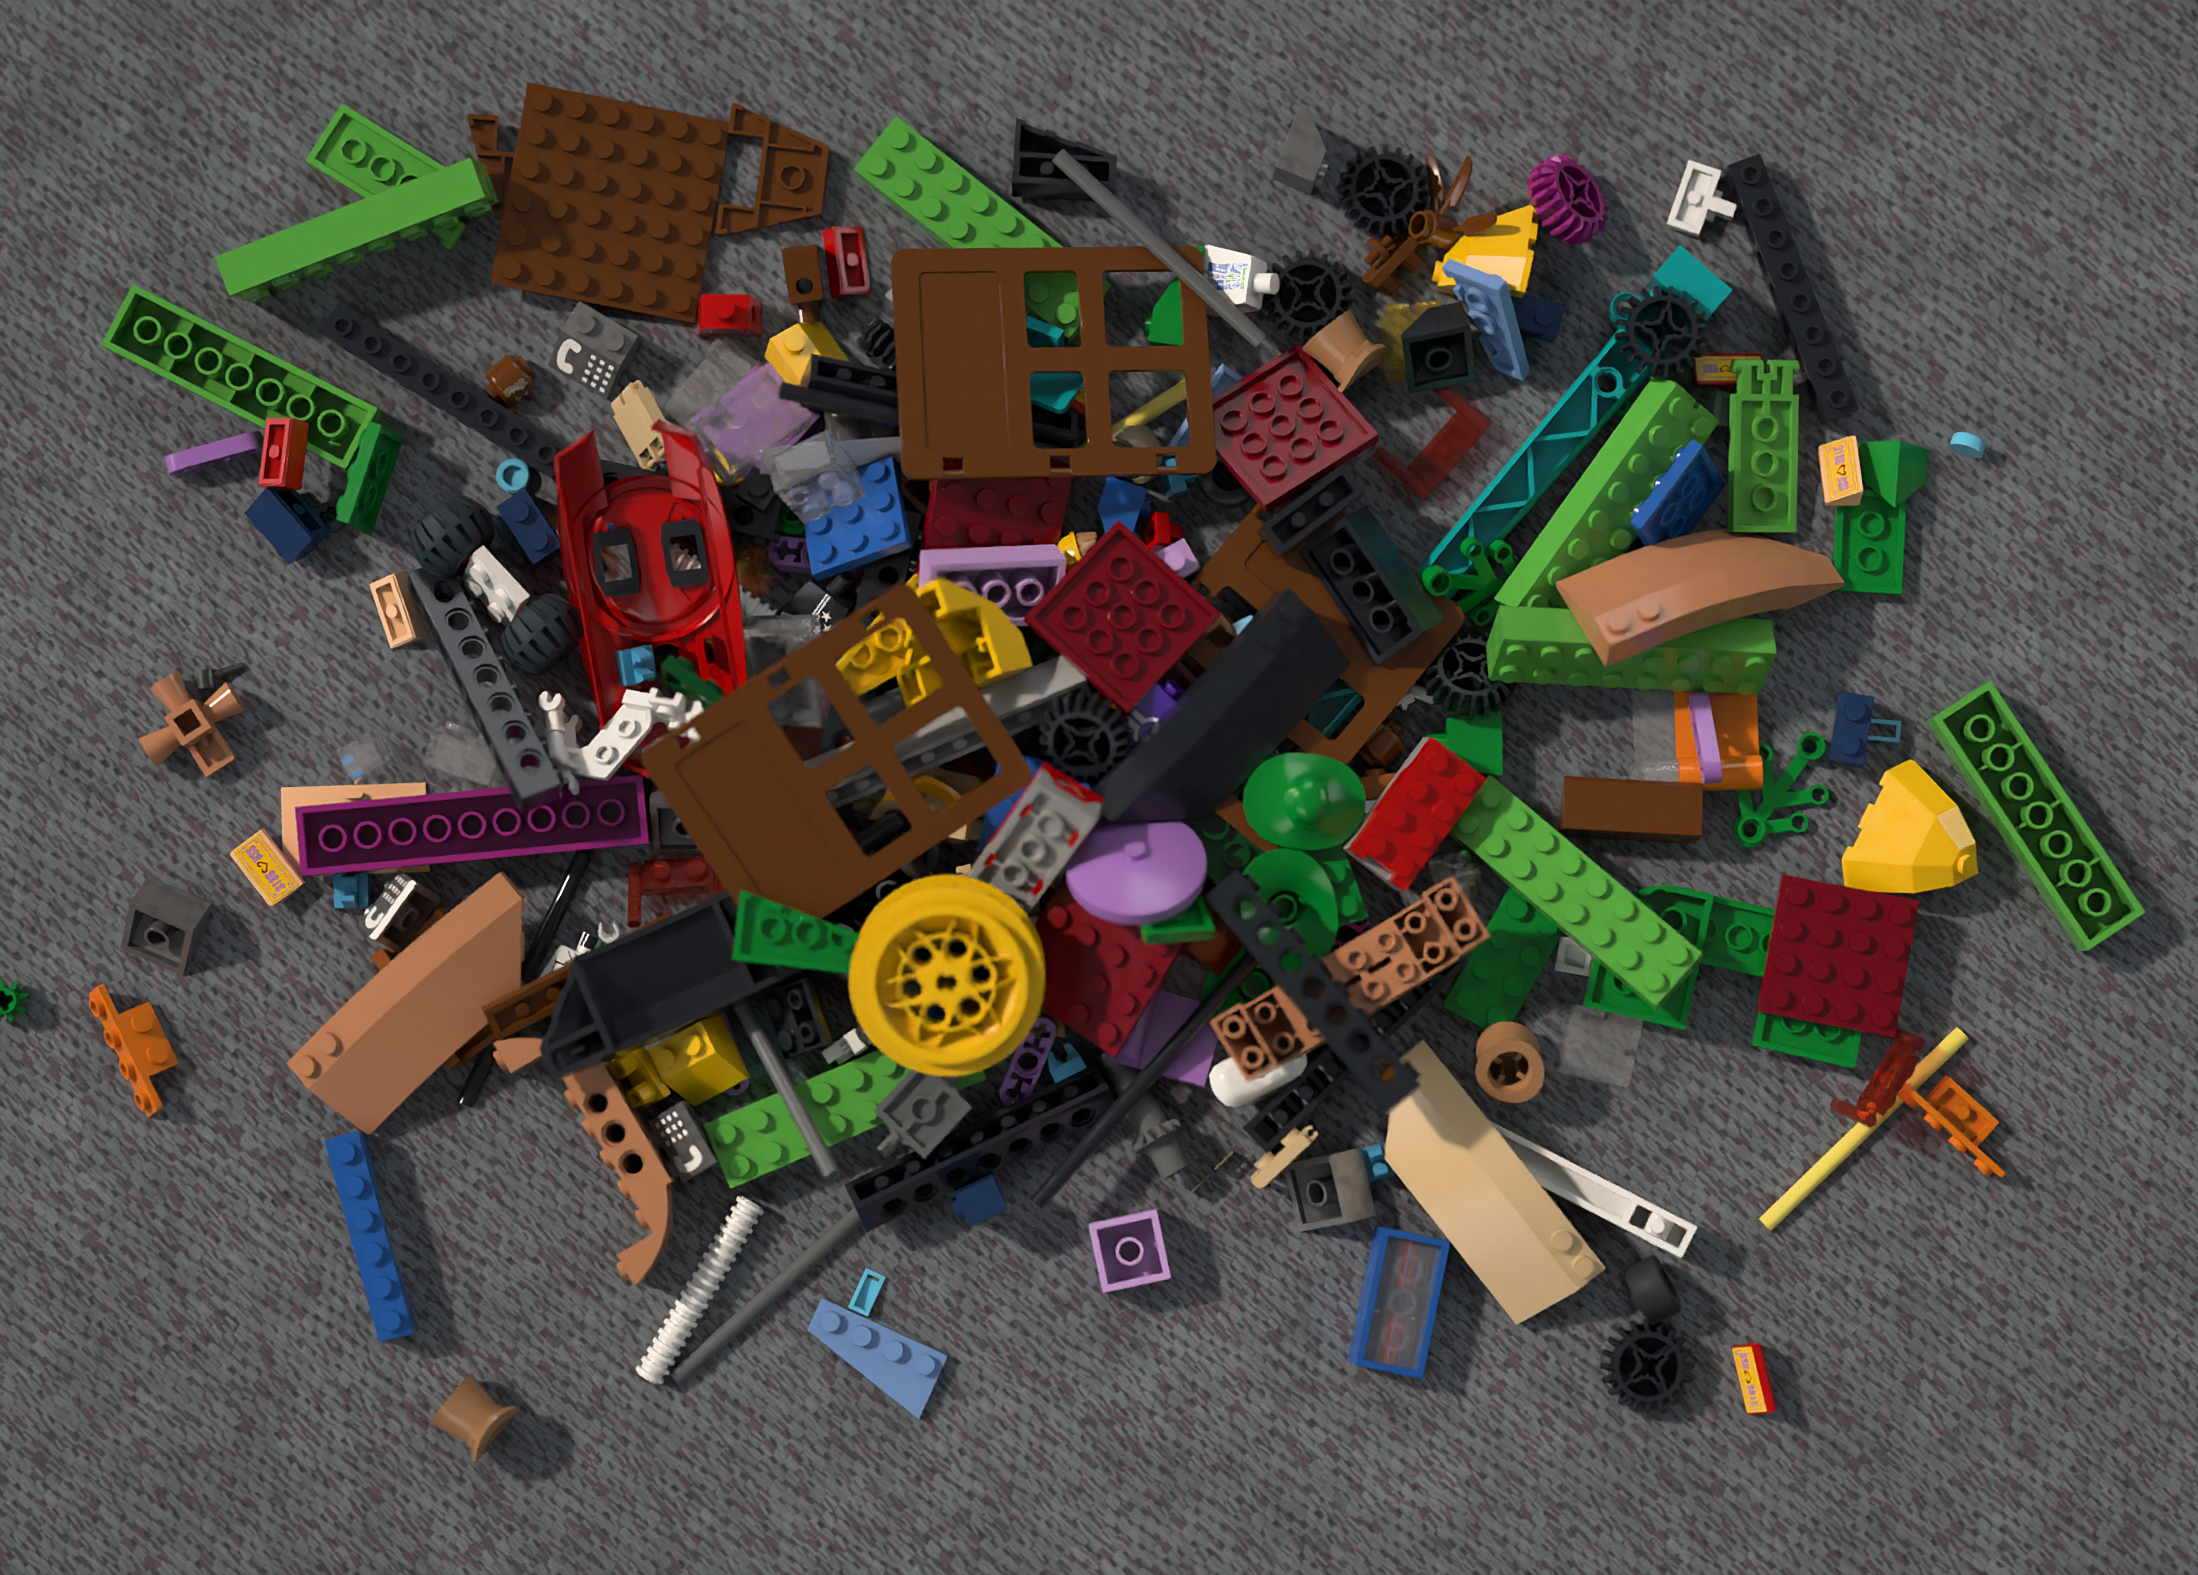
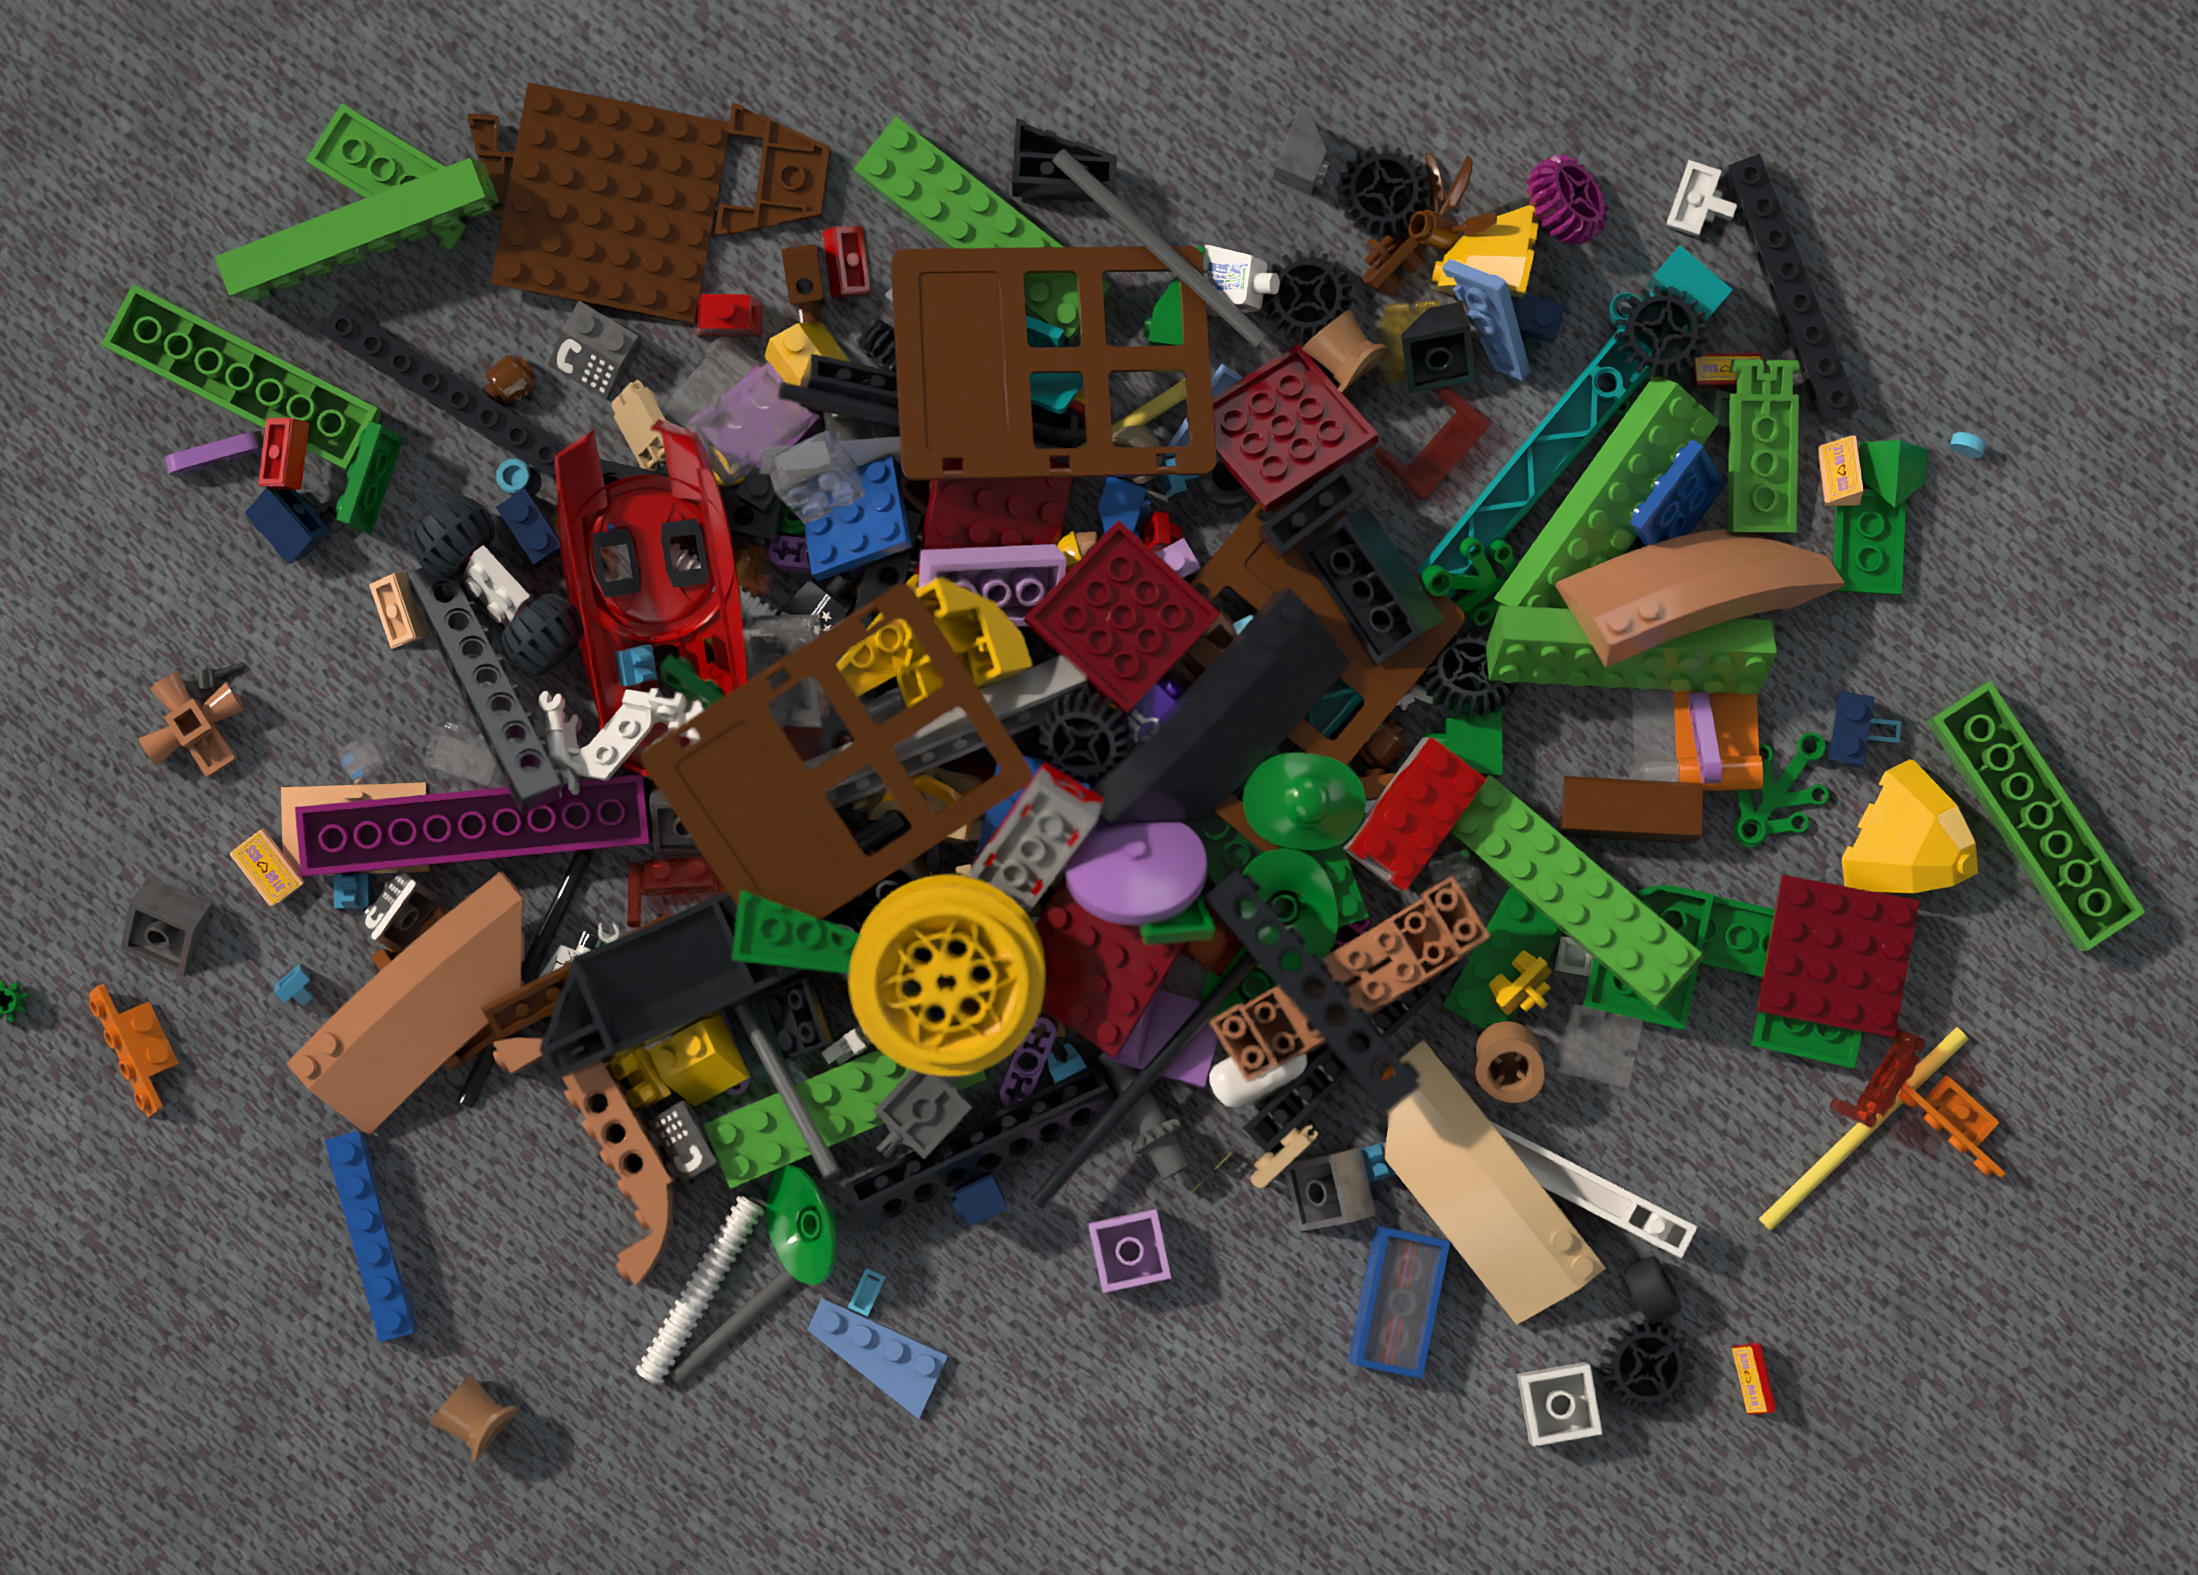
none -> dark azure tile [274,964,314,1007]
none -> green hat [766,1165,837,1285]
none -> yellow hips [1488,951,1553,1016]
none -> white brick [1517,1362,1602,1446]

